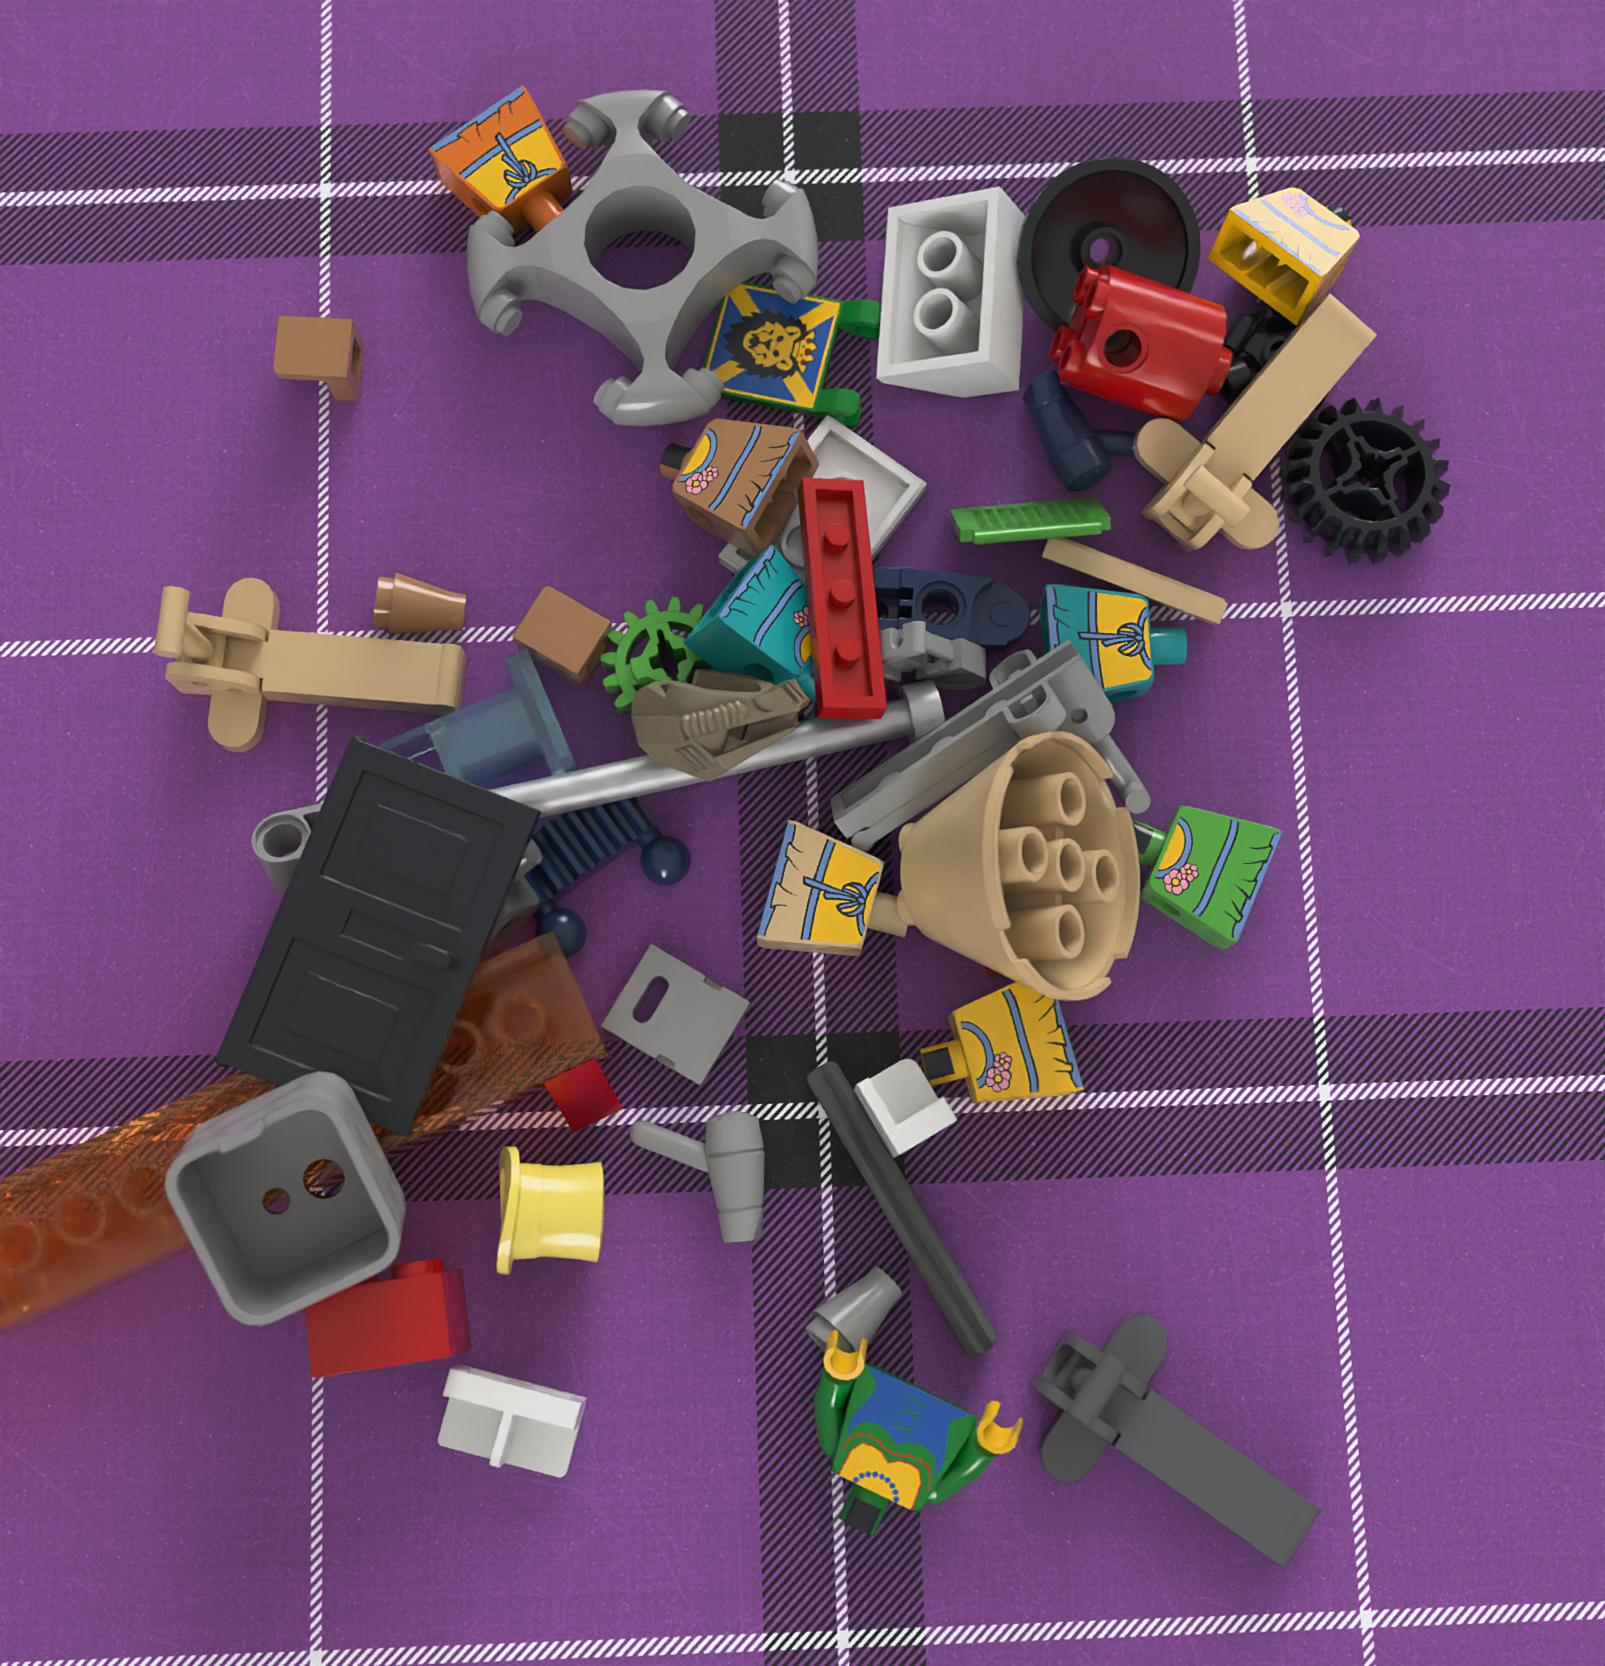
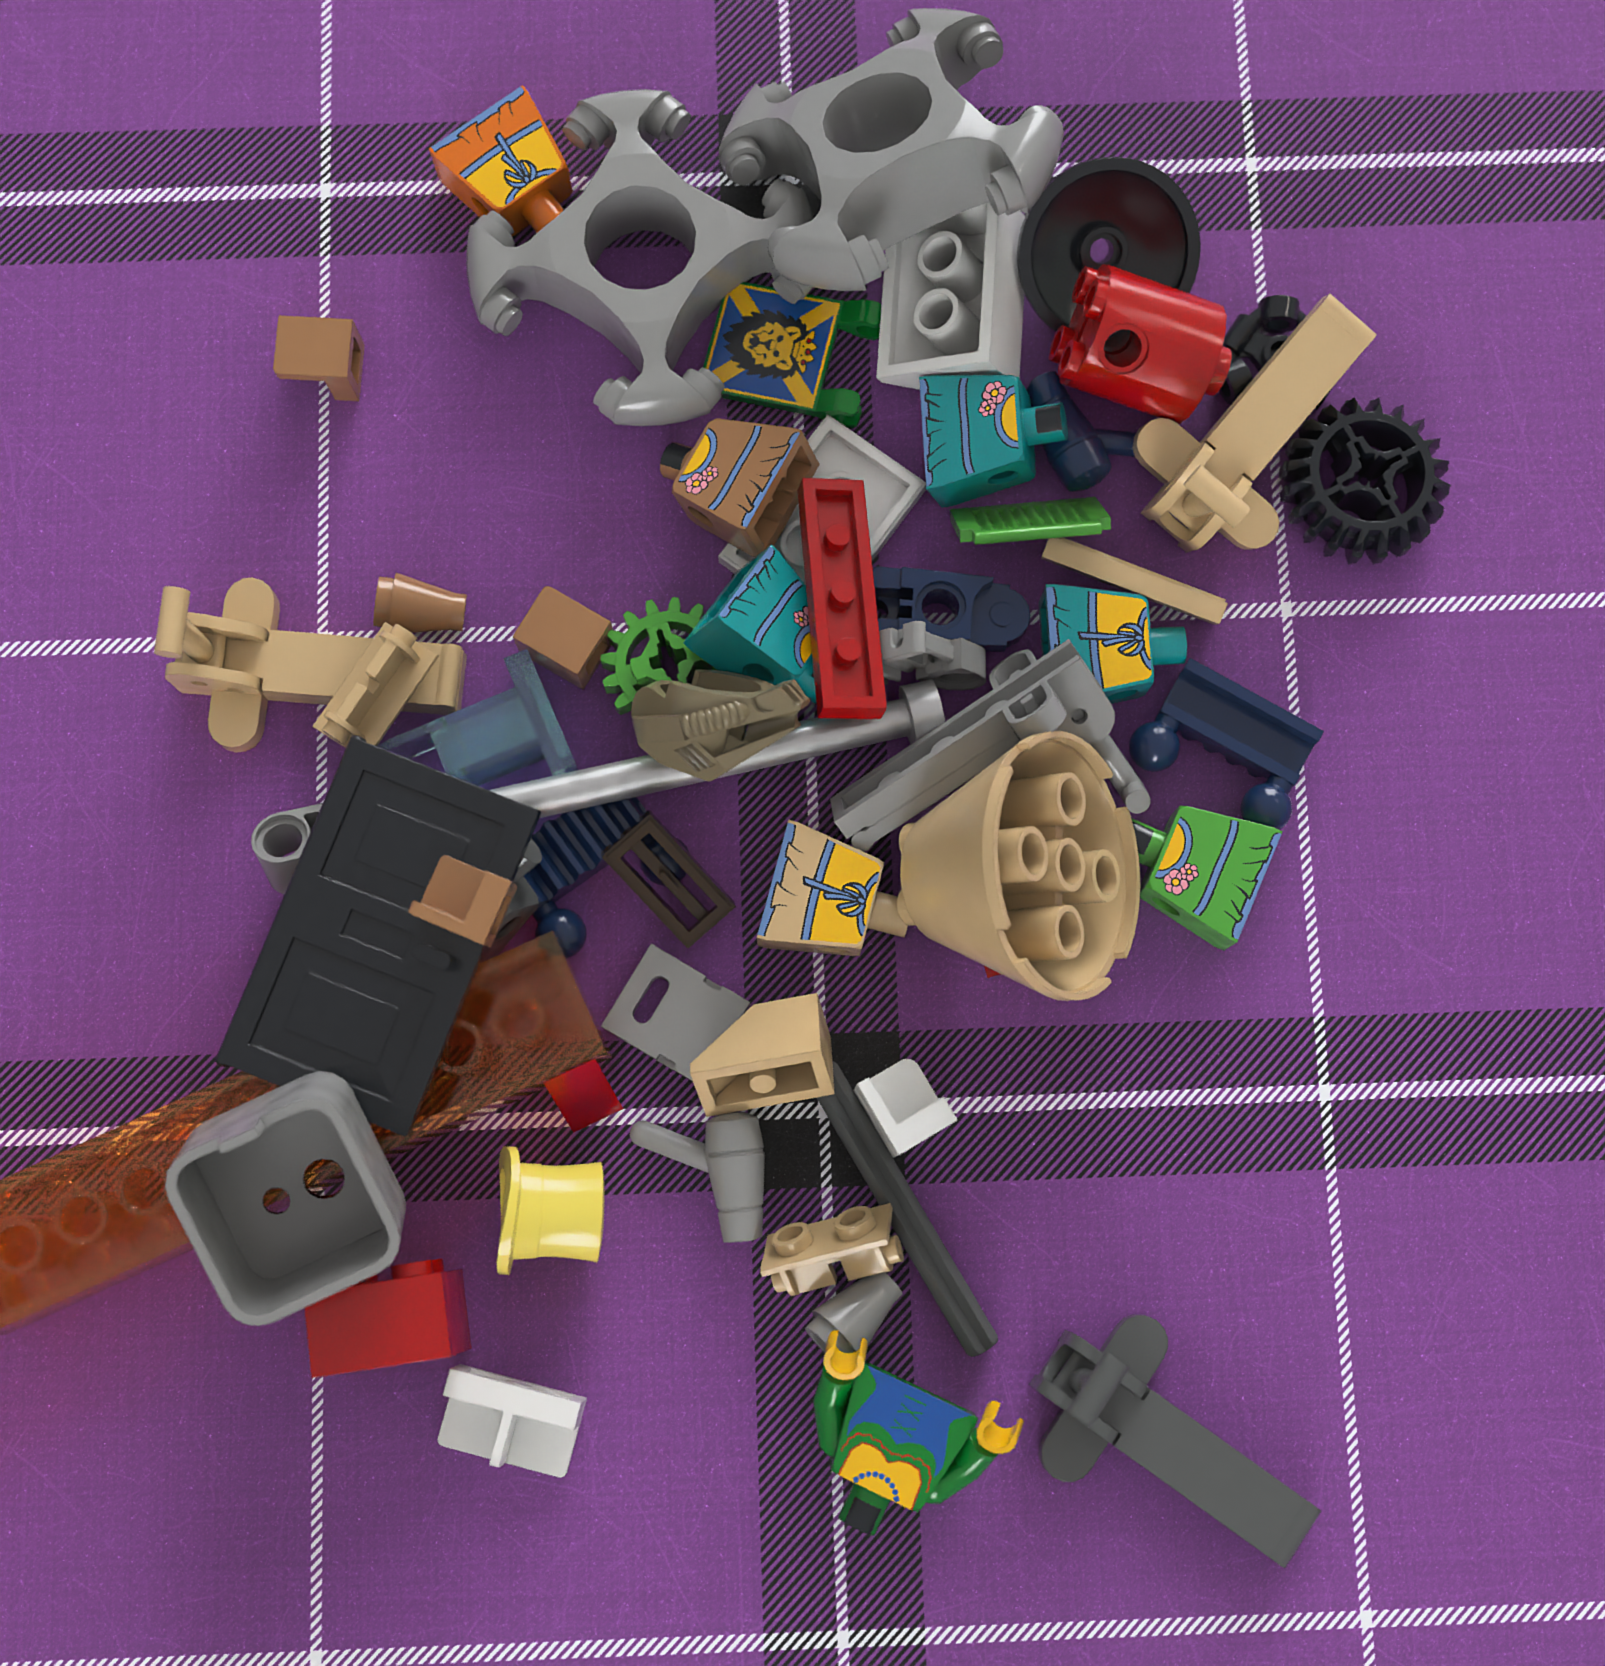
yellow torso [920,982,1084,1104] -> none
yellow torso [1207,187,1360,325] -> none
none -> tan hinge [312,622,439,748]
none -> medium nougat panel [408,855,518,948]
none -> dark brown tile [601,810,736,948]
none -> tan slope [690,993,835,1117]
none -> light grey piece [719,8,1064,291]
none -> tan hinge [760,1203,904,1296]
none -> teal torso [919,375,1068,508]
none -> dark blue gear [1129,658,1324,830]

